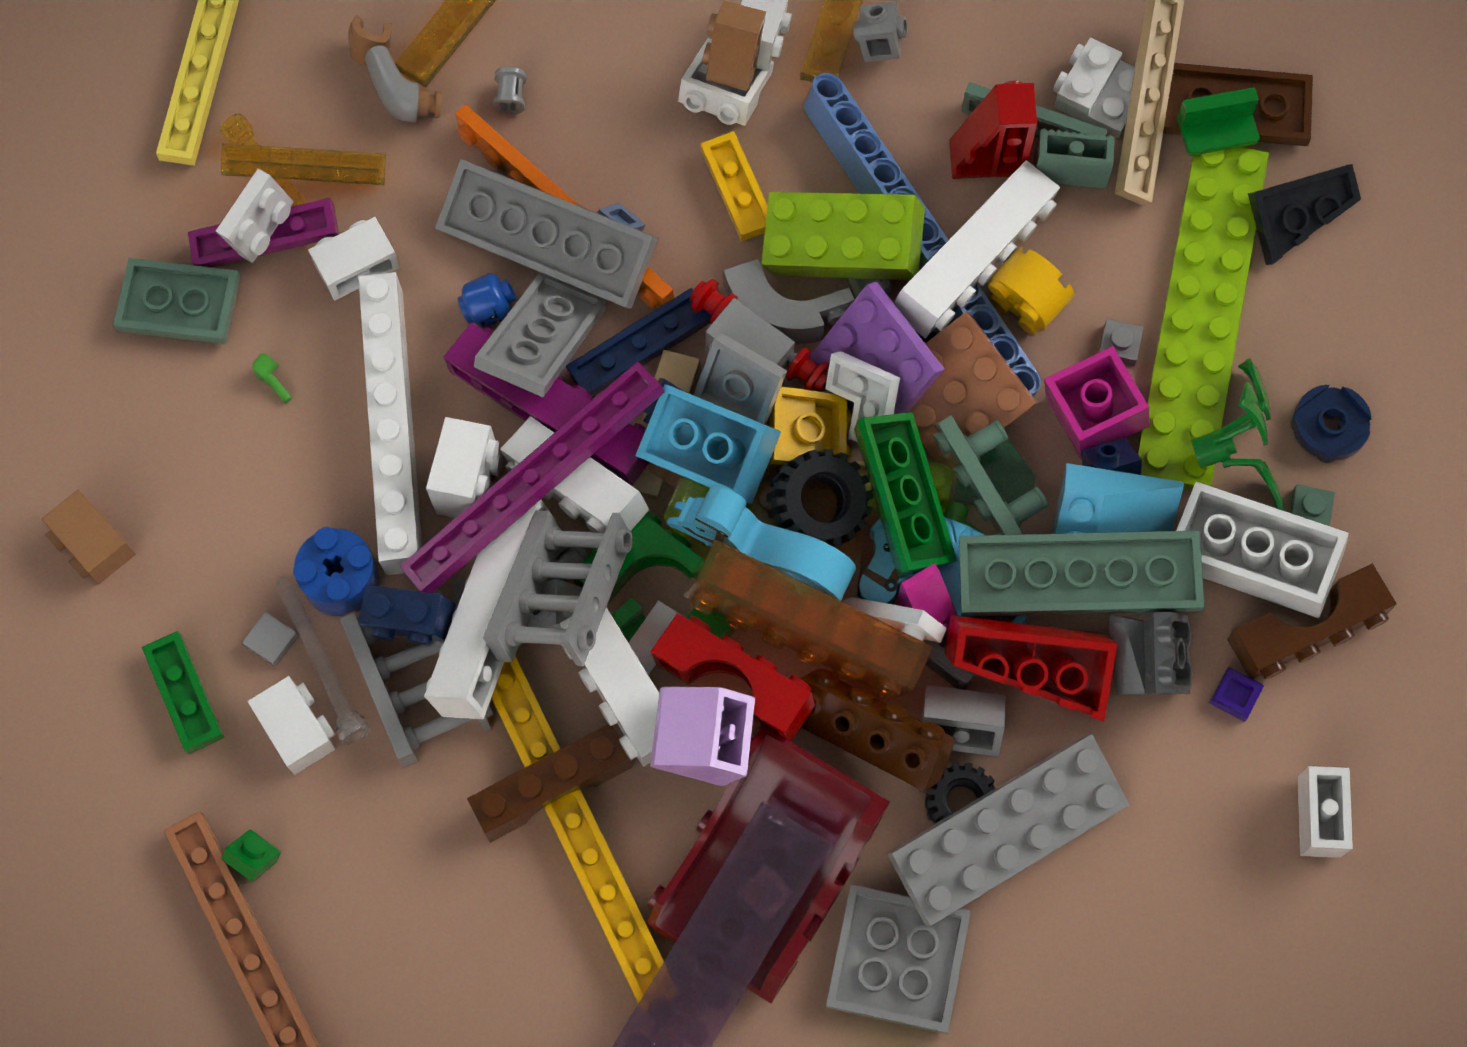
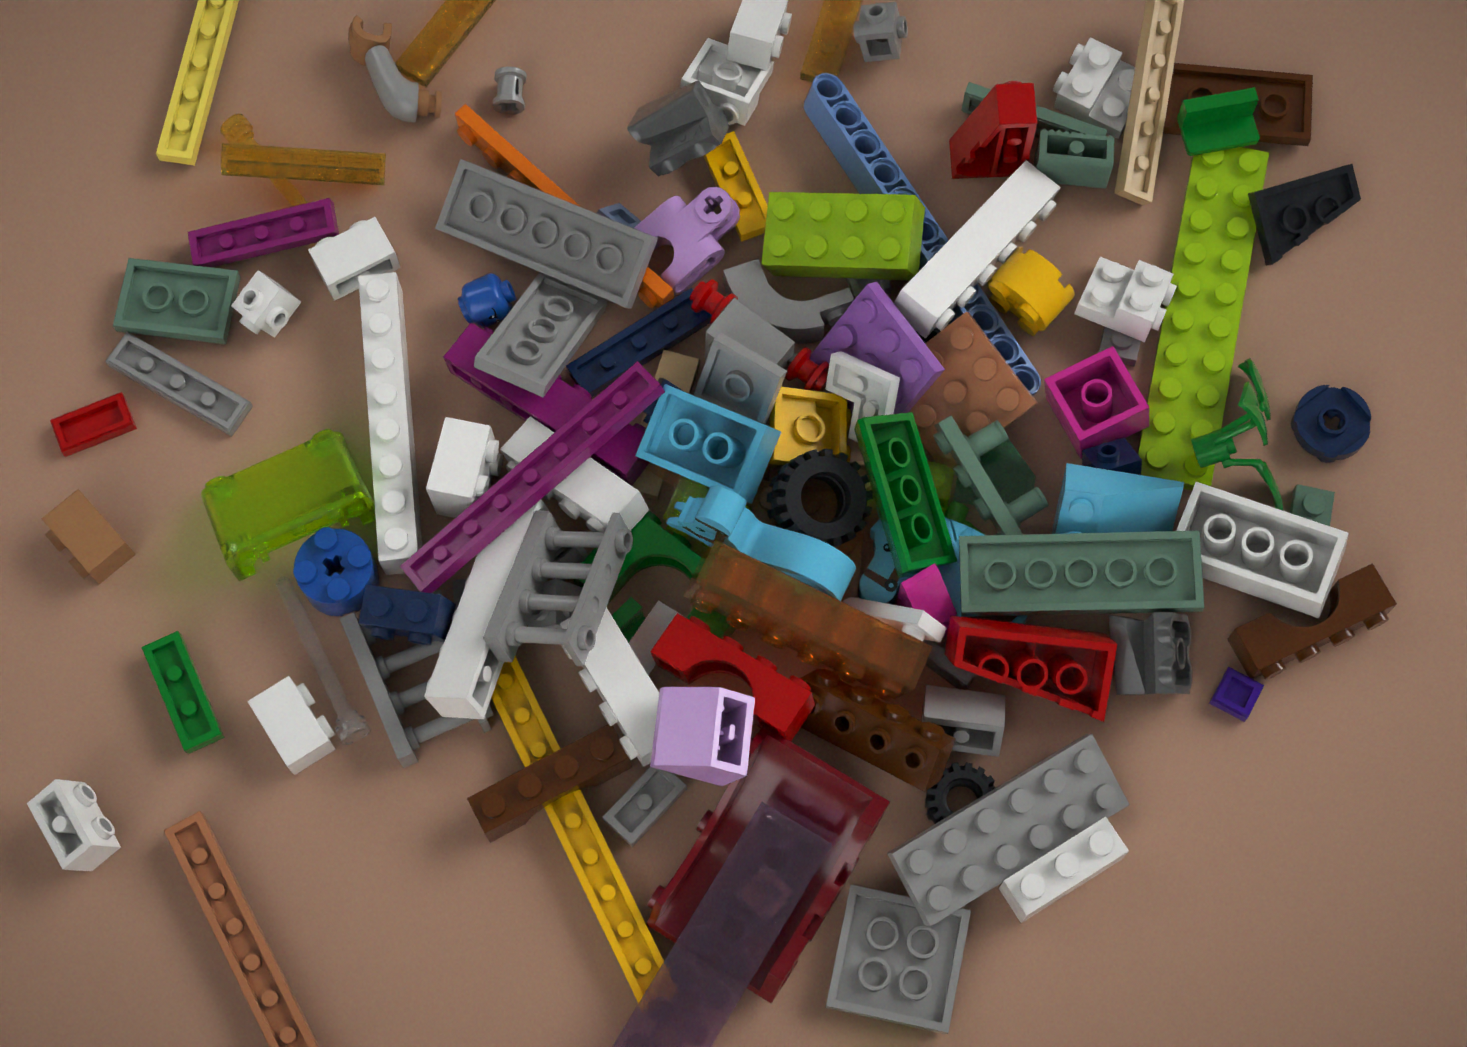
white plate [216,168,294,263] -> none
green plate [221,829,281,882] -> none
light grey tile [242,612,299,667] -> none
bright green hand [252,353,292,404] -> none
medium nougat brick [702,0,766,91] -> none
white brick [1298,766,1353,858] -> none
none -> white brick [27,779,121,871]
none -> red tile [50,392,137,457]
none -> light grey tile [105,332,253,437]
none -> clear neon green windscreen [201,429,376,581]
none -> white brick [231,270,301,338]
none -> light grey plate [602,767,687,847]
none -> dark grey piece [627,81,729,177]
none -> lavender piece [634,187,740,296]
none -> white brick [999,817,1129,923]
none -> white plate [1074,257,1177,342]

